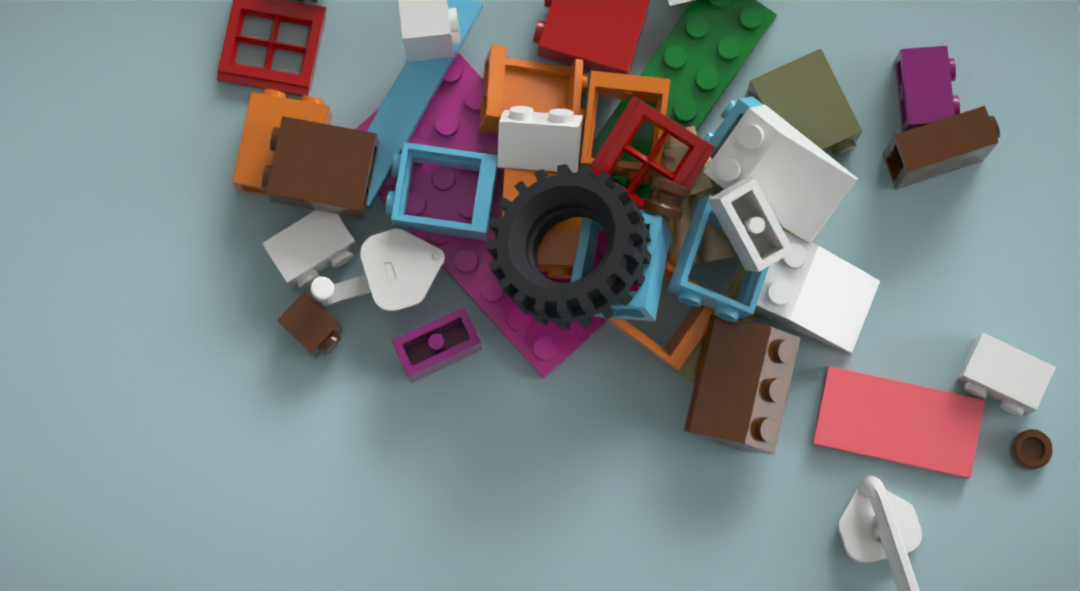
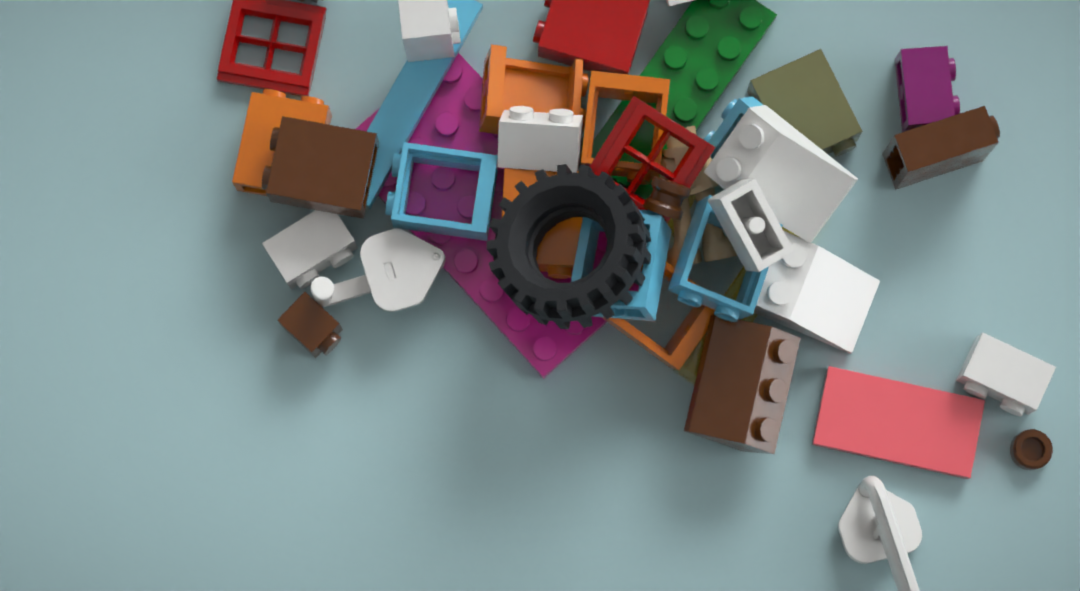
magenta brick [391,307,483,383] -> none

